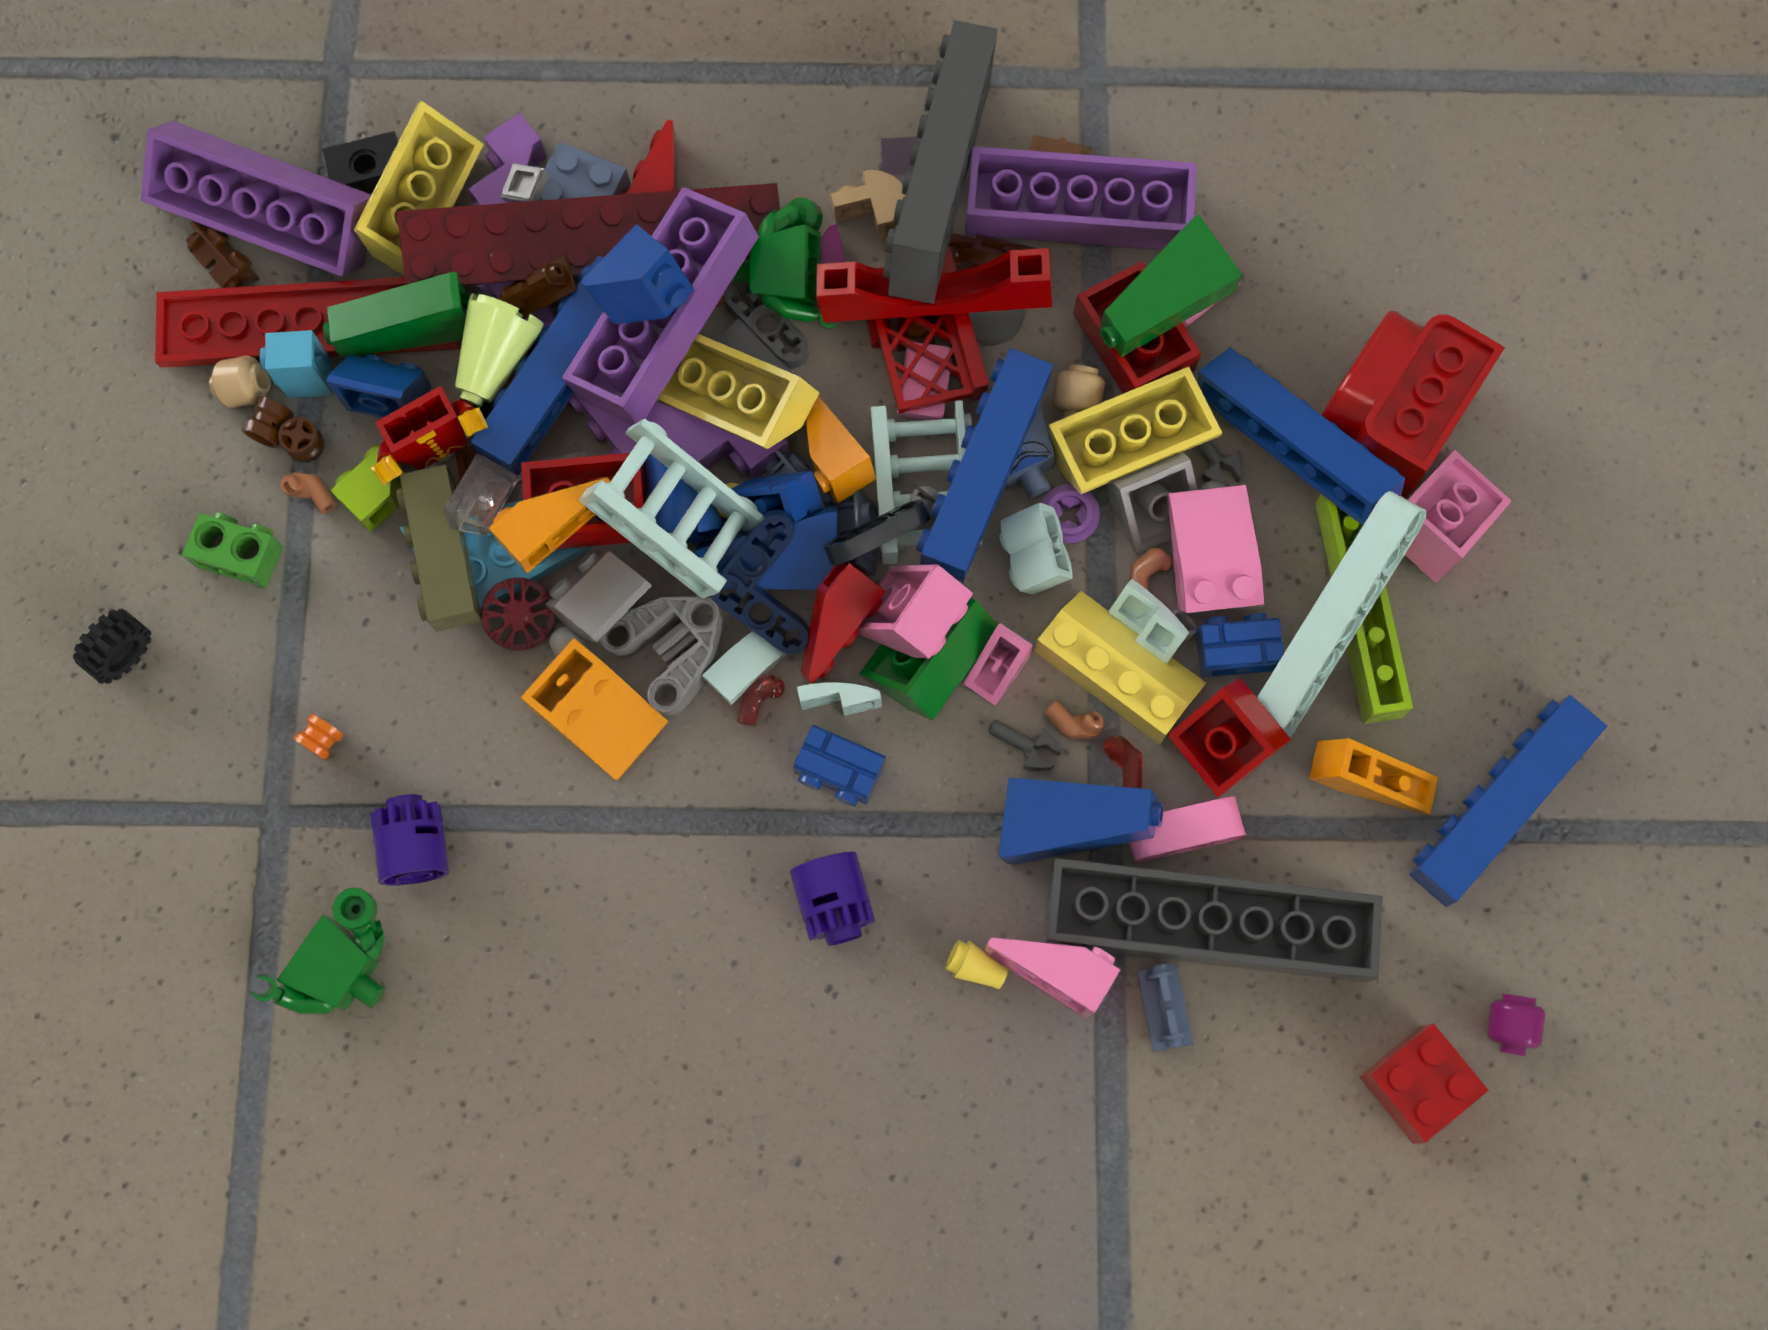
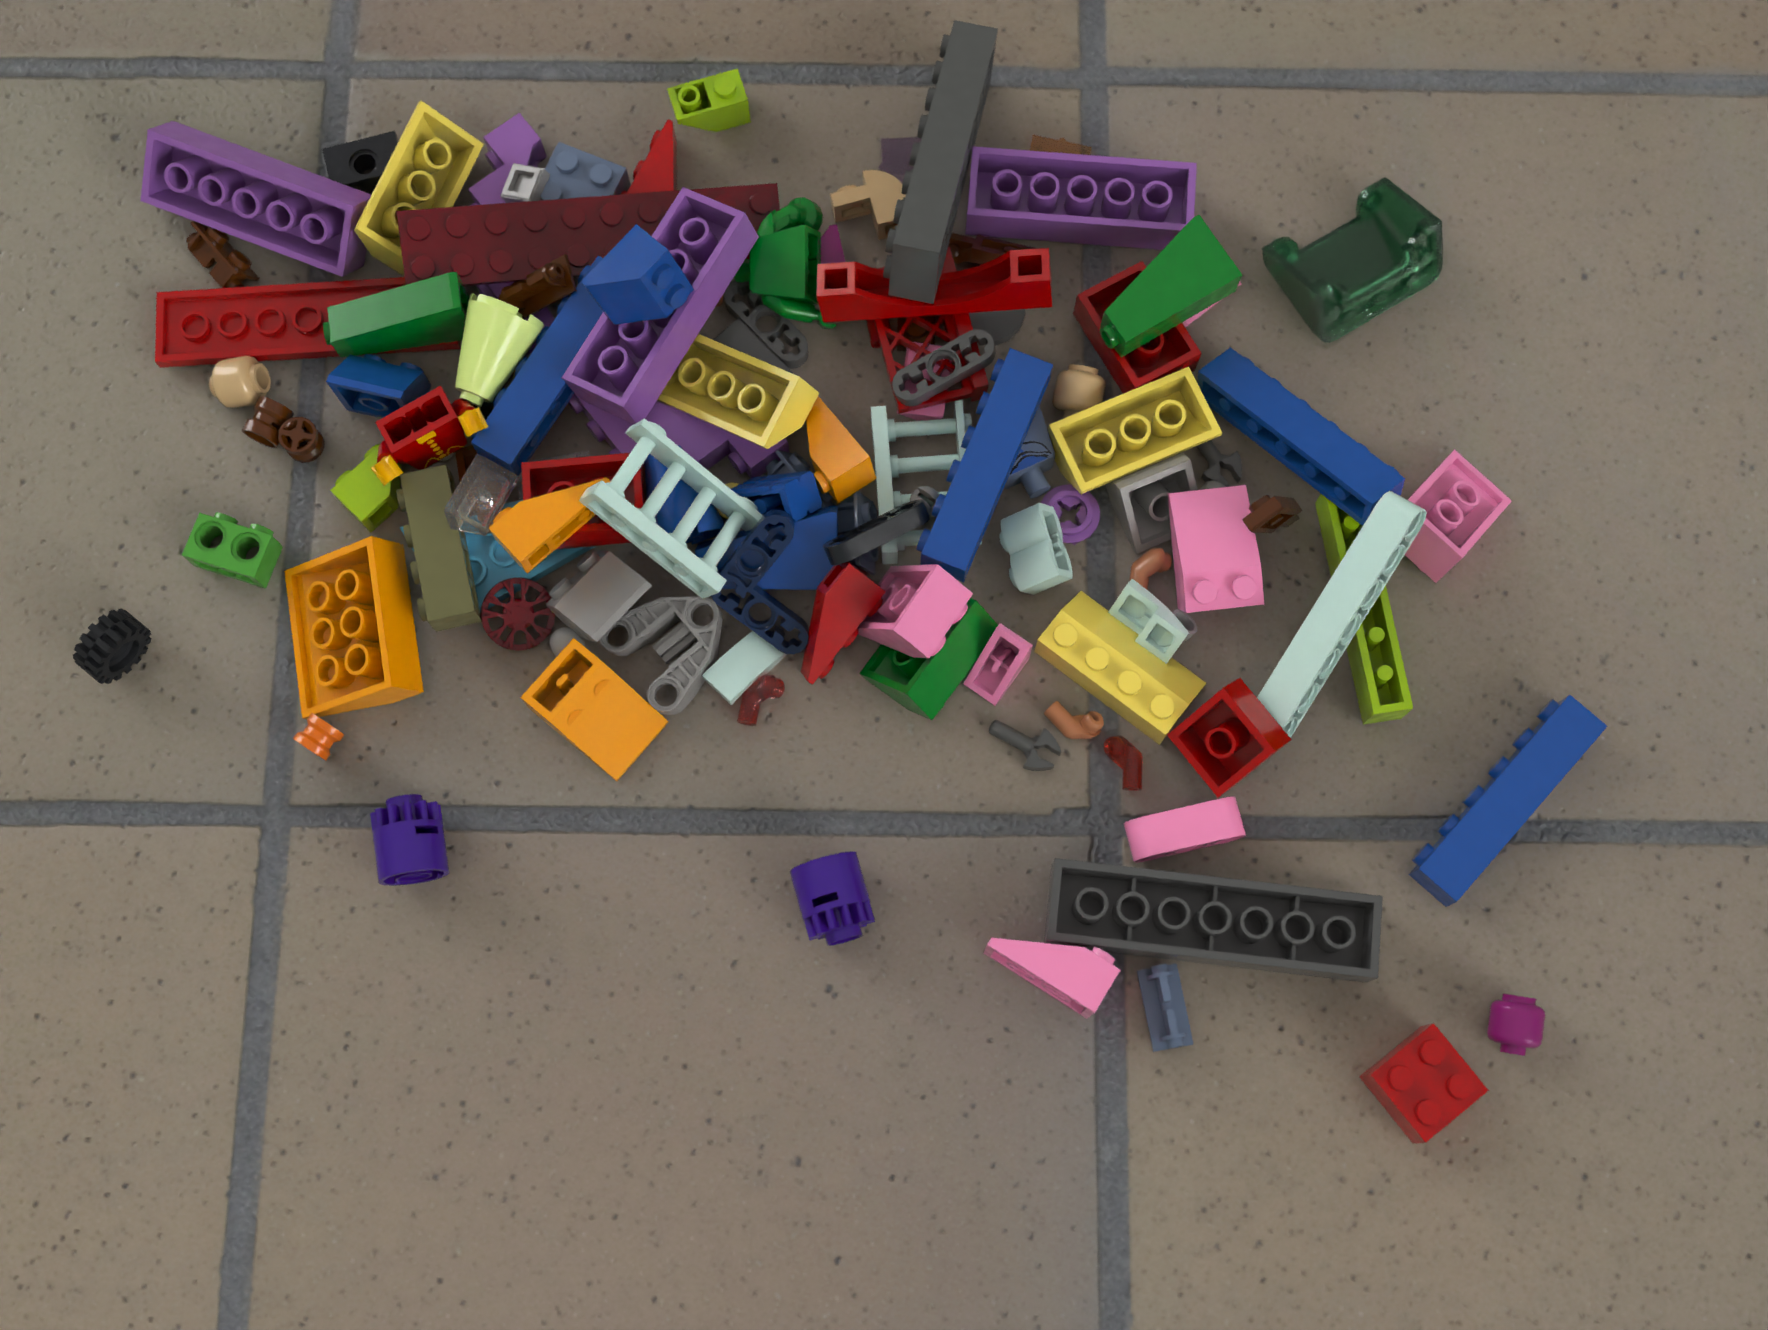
green torso [249,887,385,1014] -> none
medium azure brick [260,330,333,398] -> none
nougat arm [280,473,337,514] -> none
blue brick [793,725,886,807] -> none
light aqua slope [797,682,882,716] -> none
light yellow cone [945,940,1009,990] -> none
blue slope [999,778,1163,865] -> none
blue brick [1195,613,1284,678] -> none
light orange slope [1309,738,1438,815] -> none
red brick [1321,311,1505,499] -> none
none -> light orange slope [284,536,424,719]
none -> lime slope [667,68,751,132]
none -> dark grey beam [892,329,996,406]
none -> reddish brown hinge [1242,495,1302,533]
none -> clear green windscreen [1262,177,1443,343]

